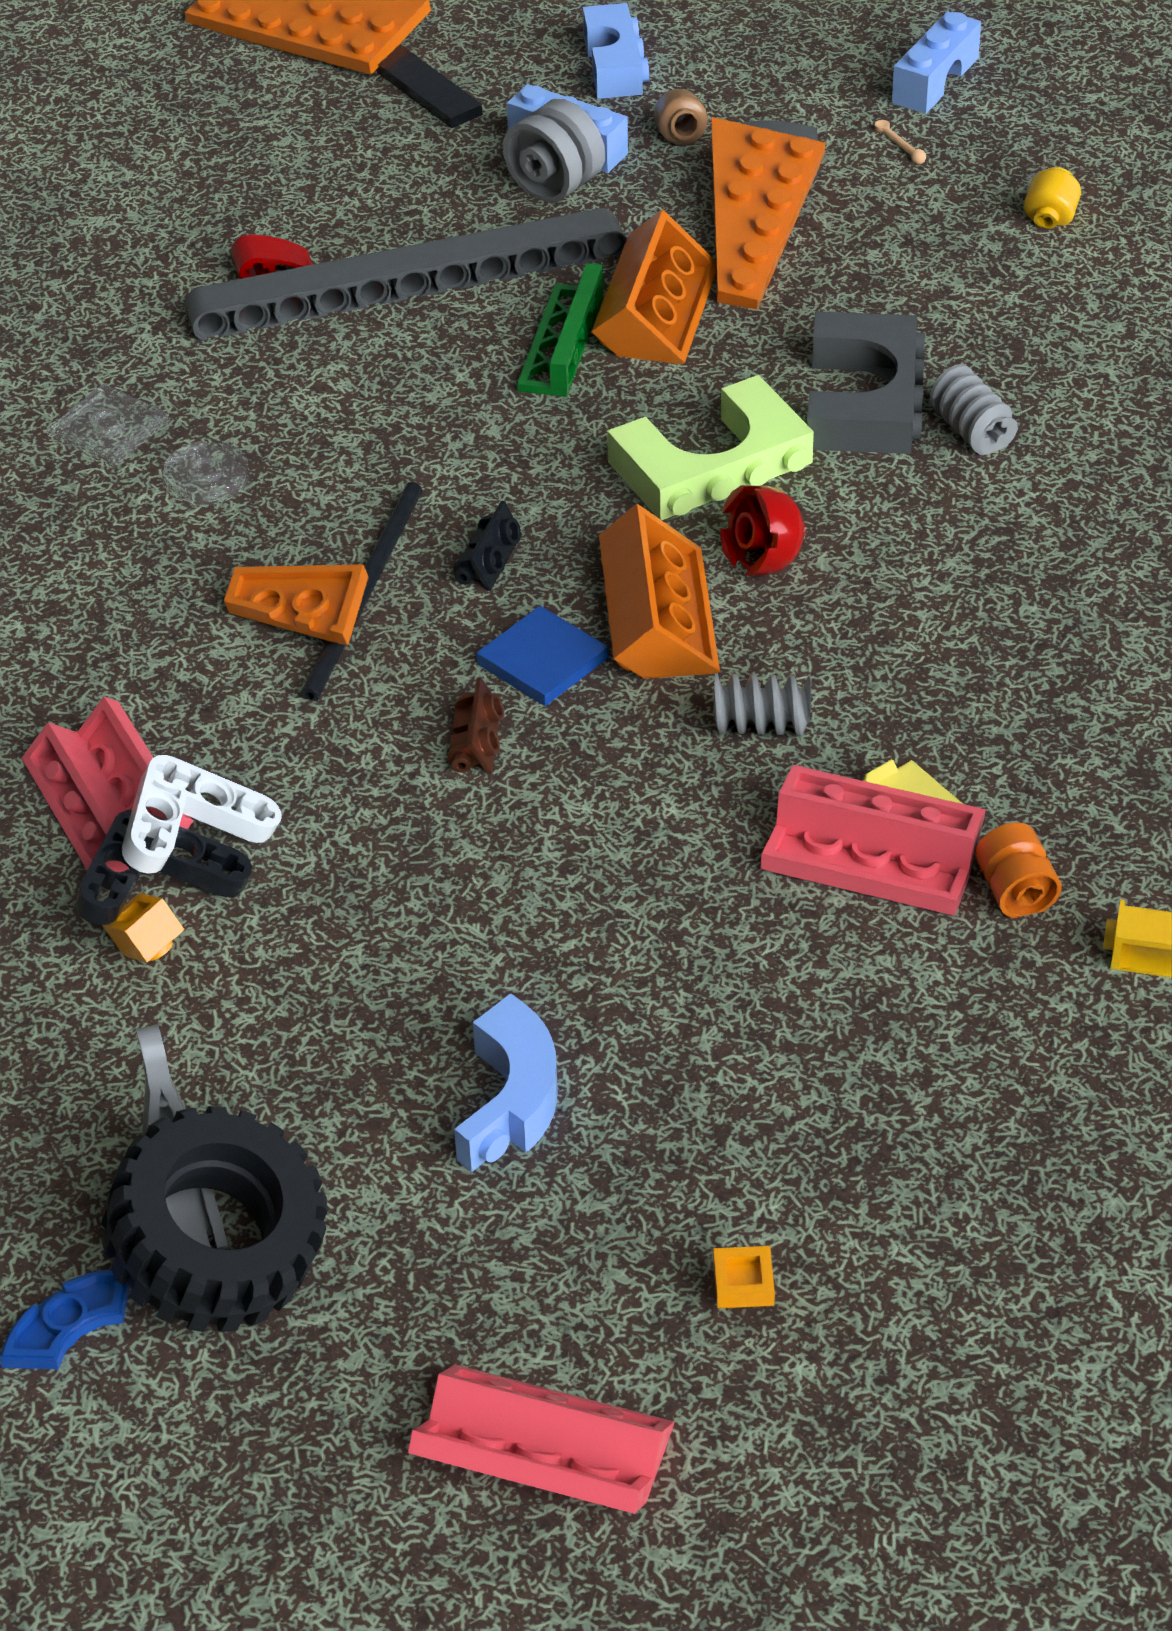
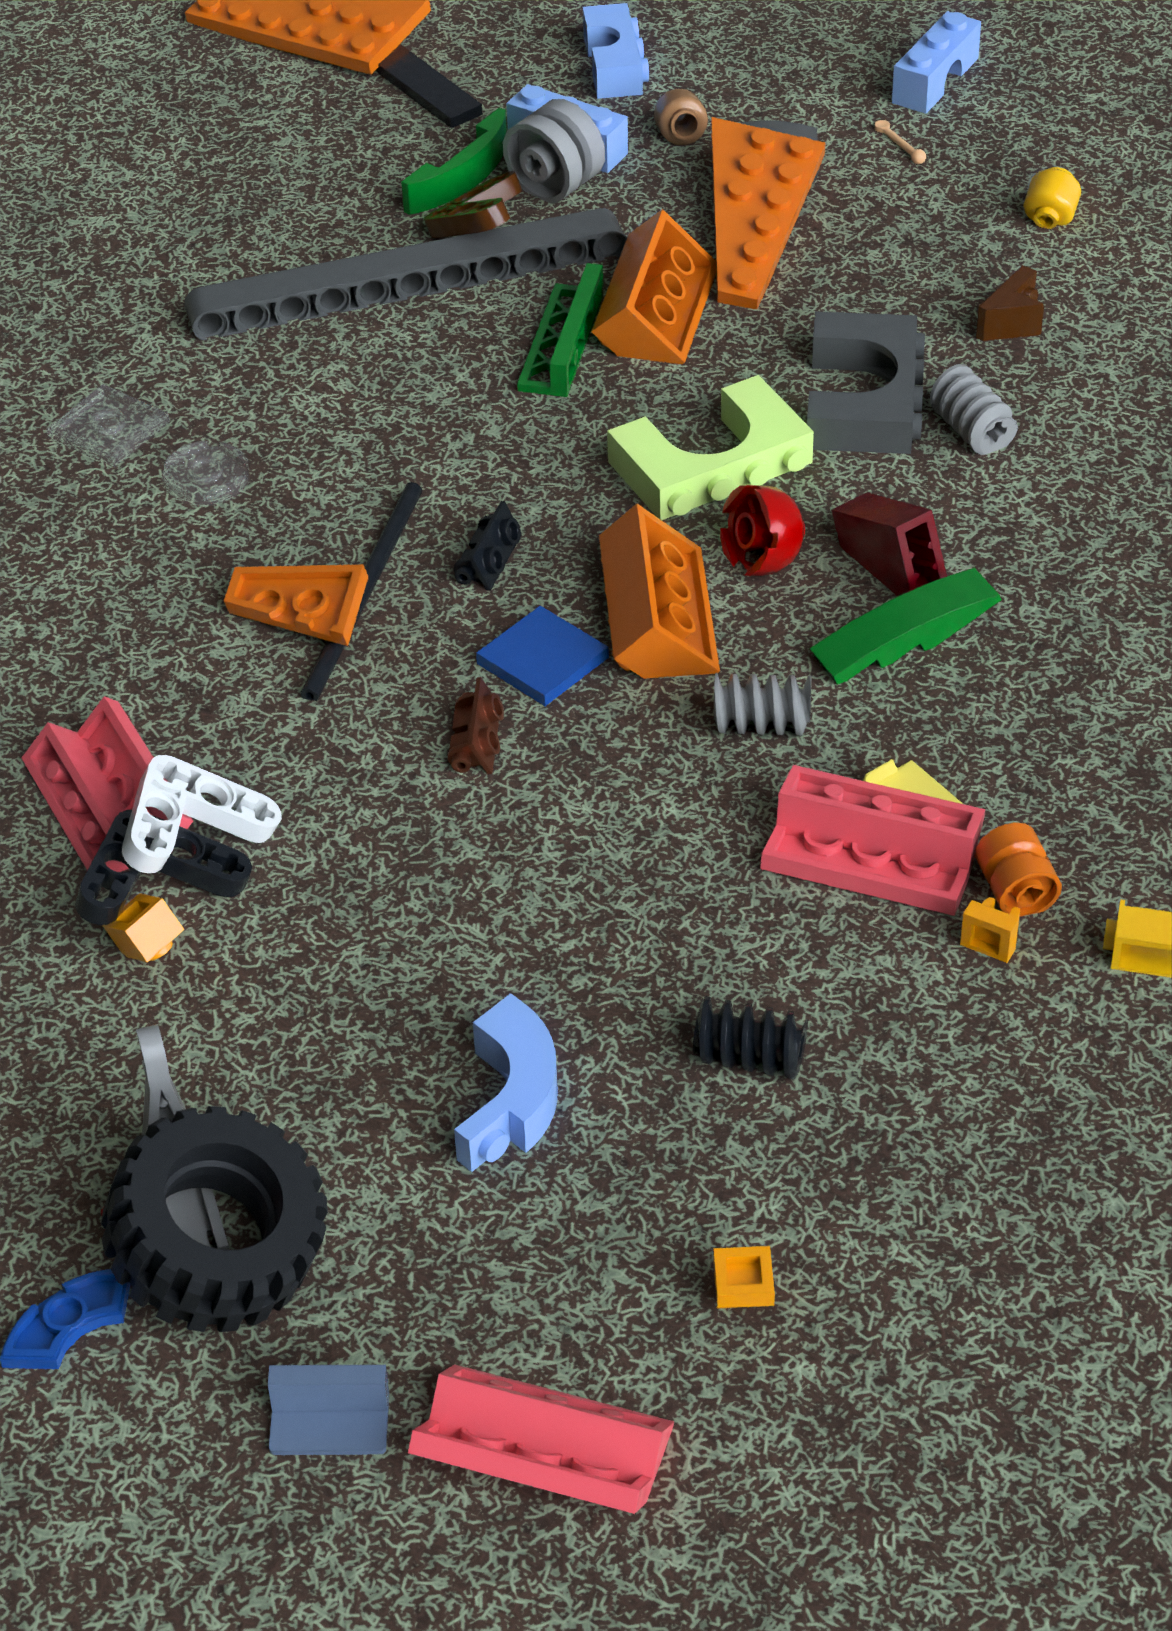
red panel [231,234,313,279] -> none
none -> sand blue panel [268,1365,390,1455]
none -> green slope [401,107,507,215]
none -> beam [423,171,523,238]
none -> black piece [693,996,808,1080]
none -> green slope [810,567,1002,685]
none -> dark red slope [831,492,947,596]
none -> light orange tile [960,897,1020,963]
none -> reddish brown slope [976,265,1044,341]

